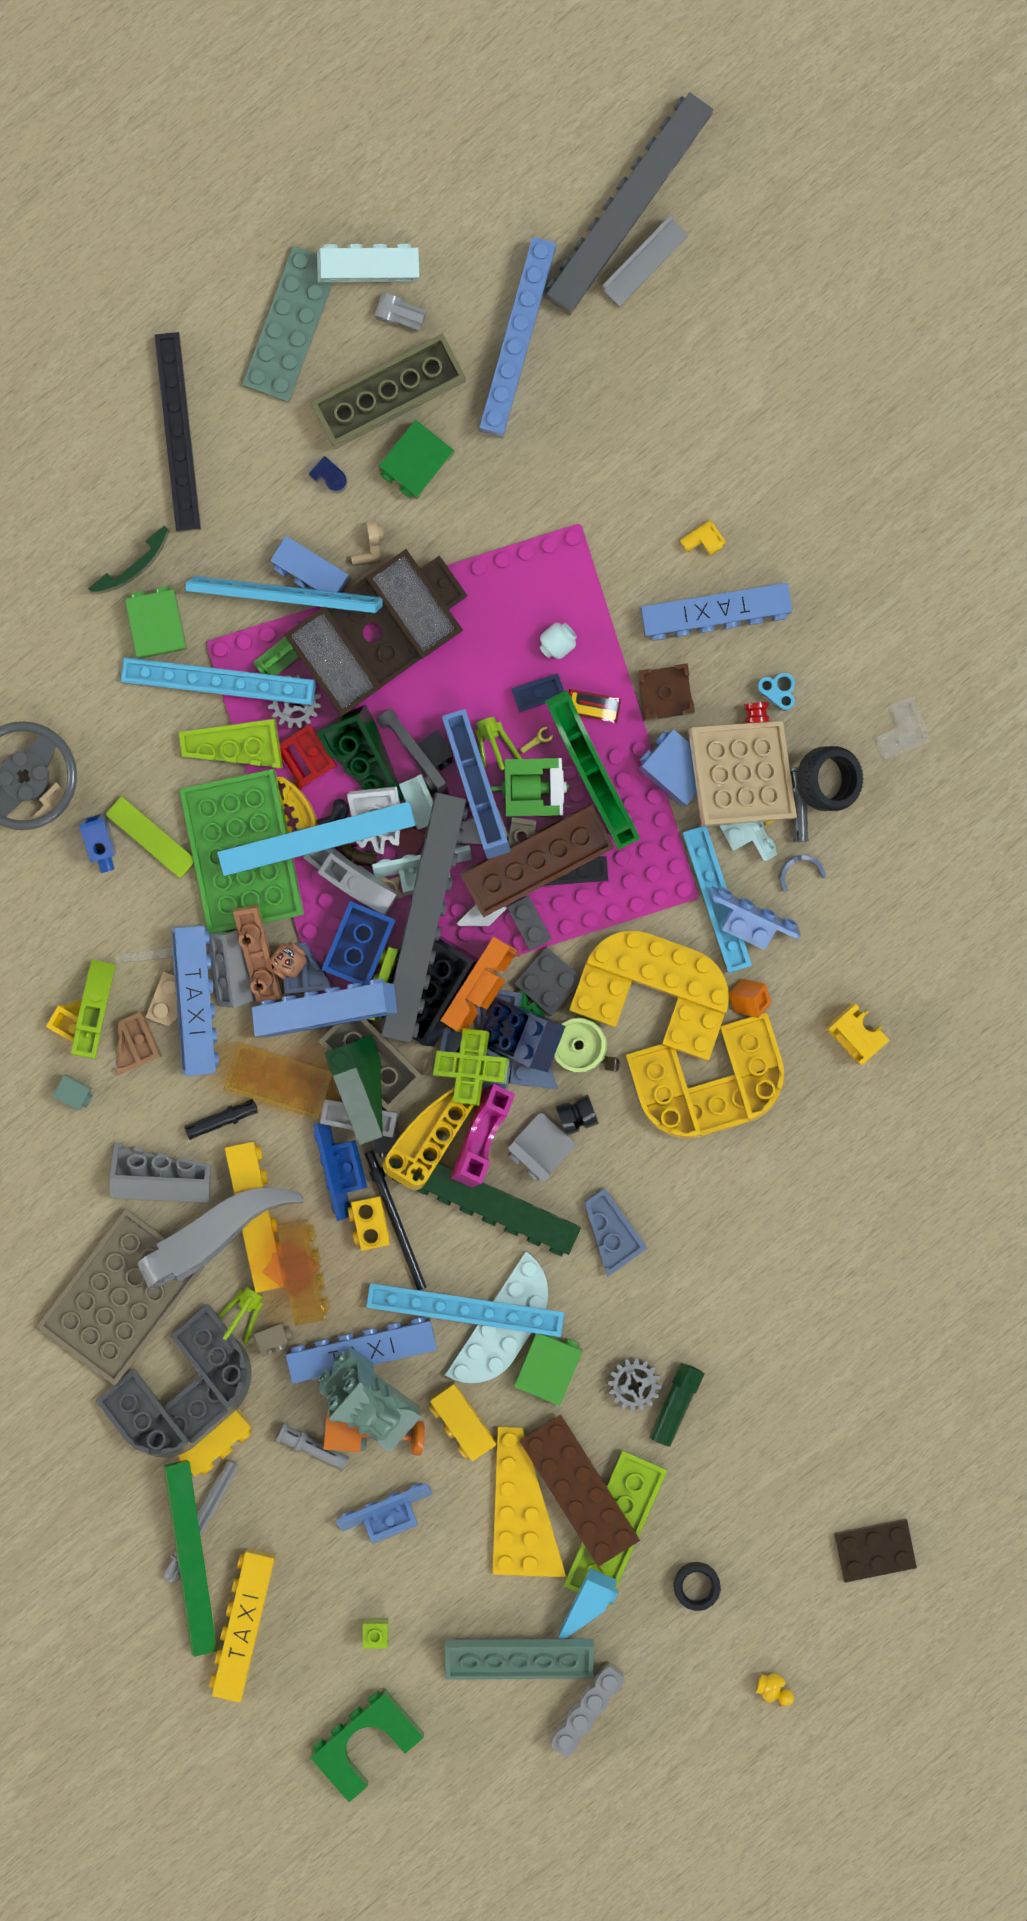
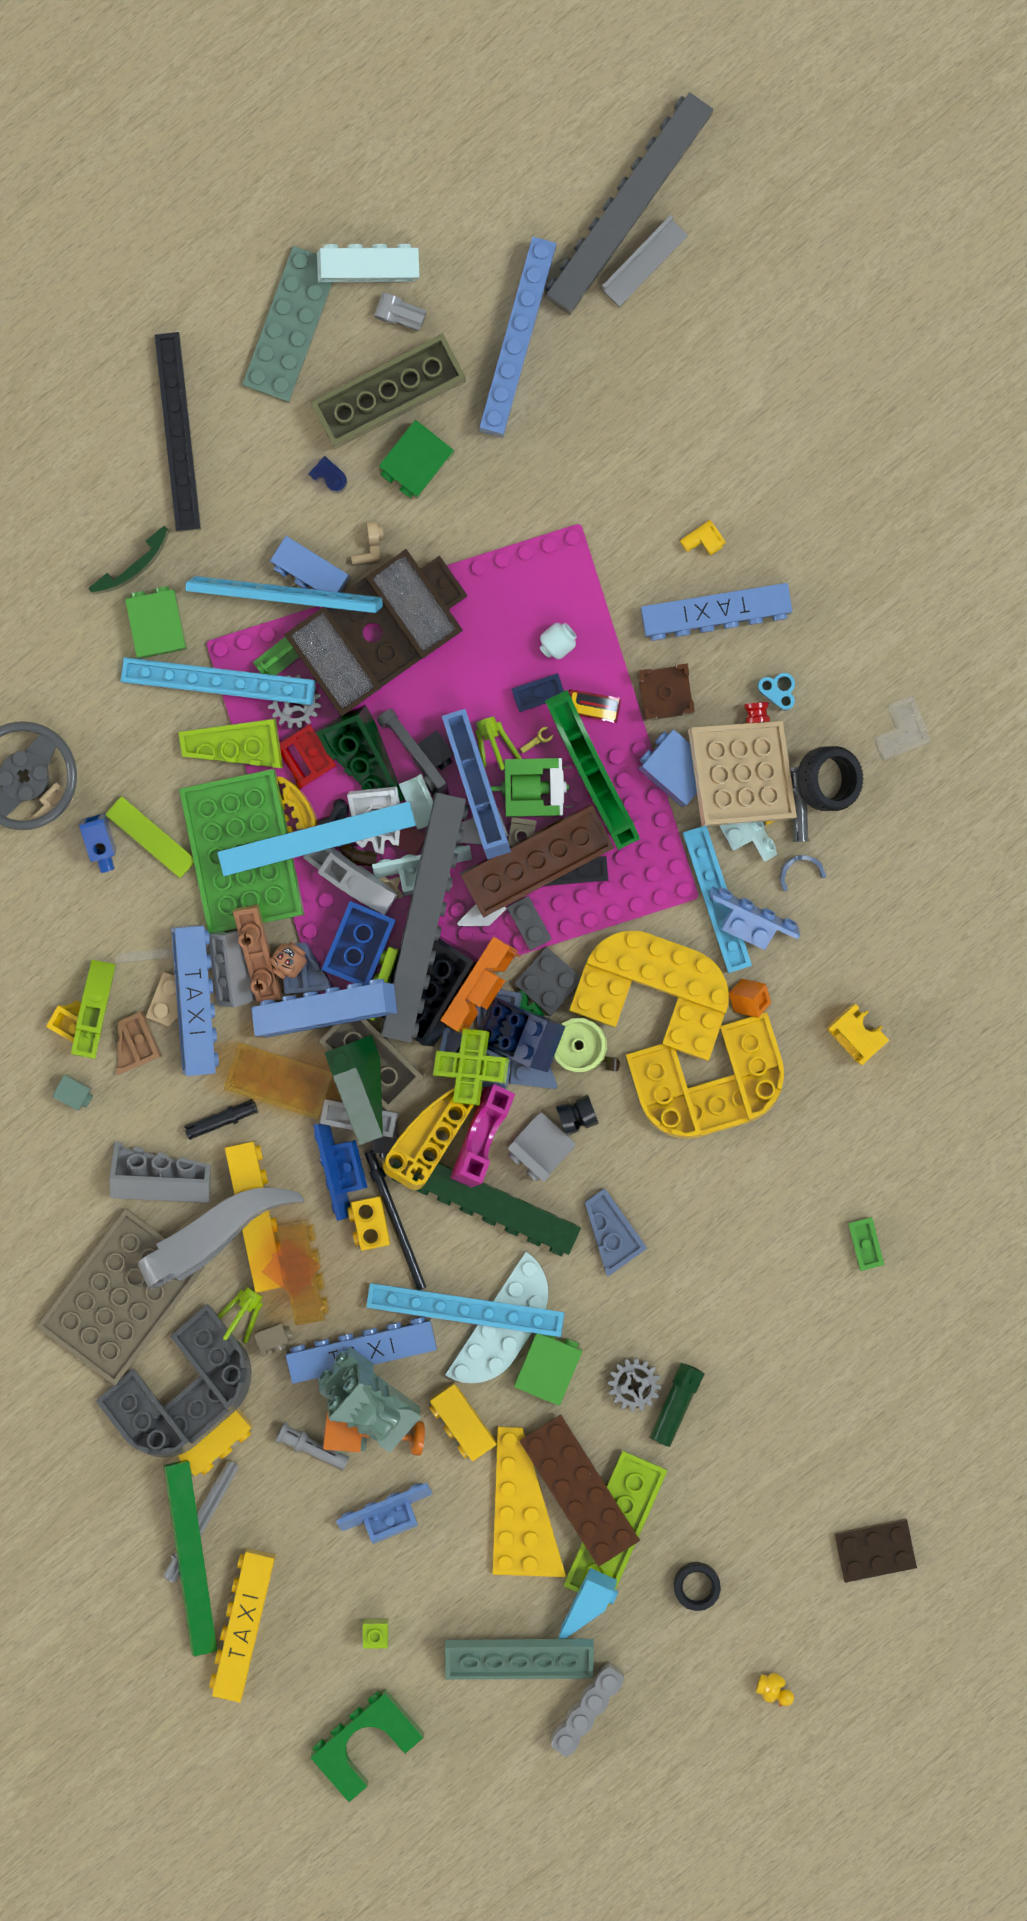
none -> bright green plate [848,1217,884,1271]

